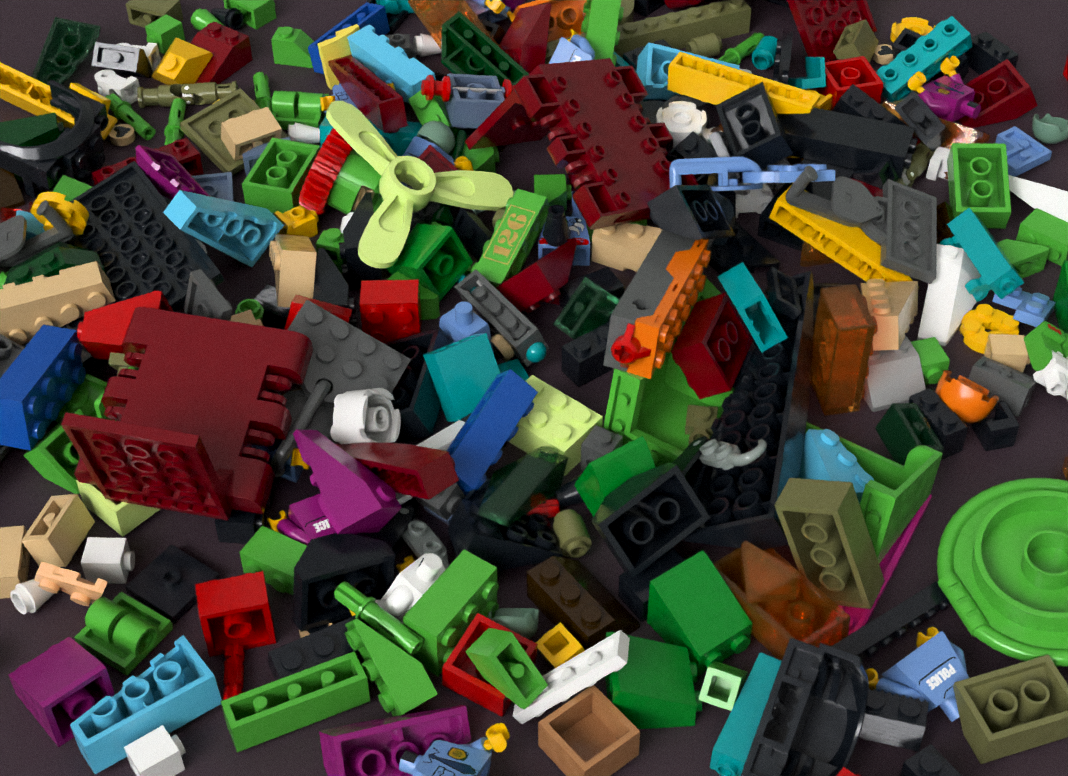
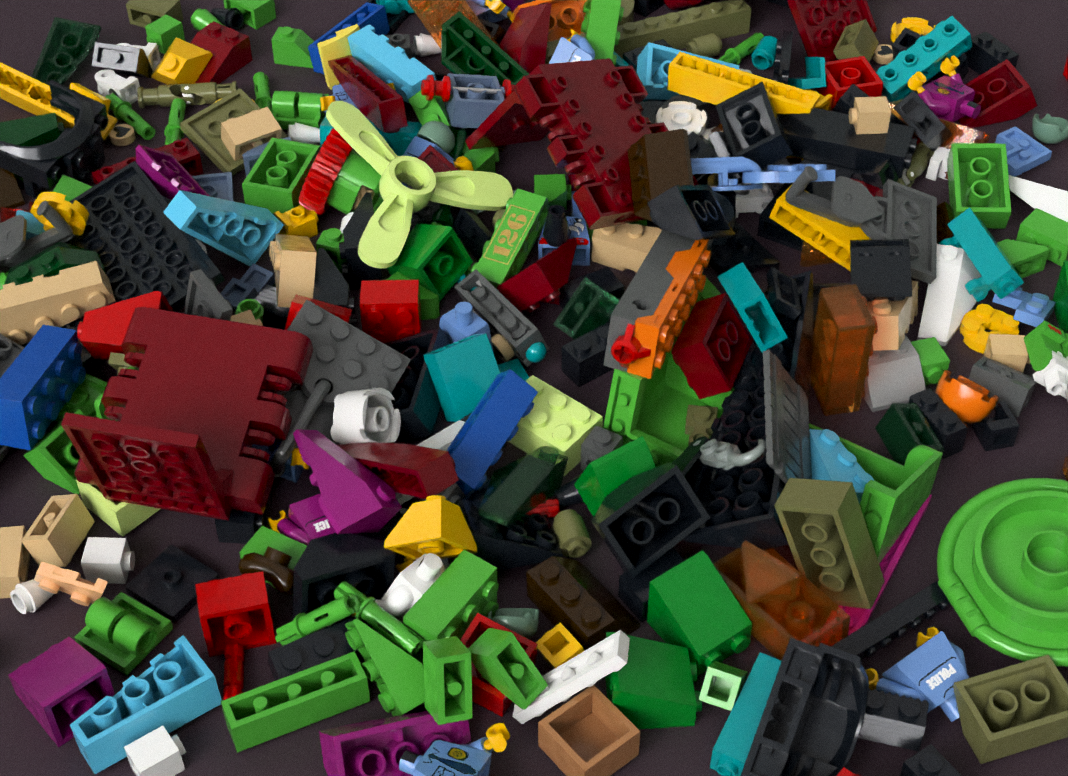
none -> sand blue slope [220,263,275,309]
none -> dark brown piece [238,546,294,595]
none -> bright green axle [275,593,360,646]
none -> yellow slope [384,495,477,560]
none -> bright green brick [423,636,473,725]
none -> dark brown slope [628,129,694,222]
none -> dark grey door [763,350,812,484]
none -> tan brick [849,96,891,134]
none -> black slope [850,239,912,302]

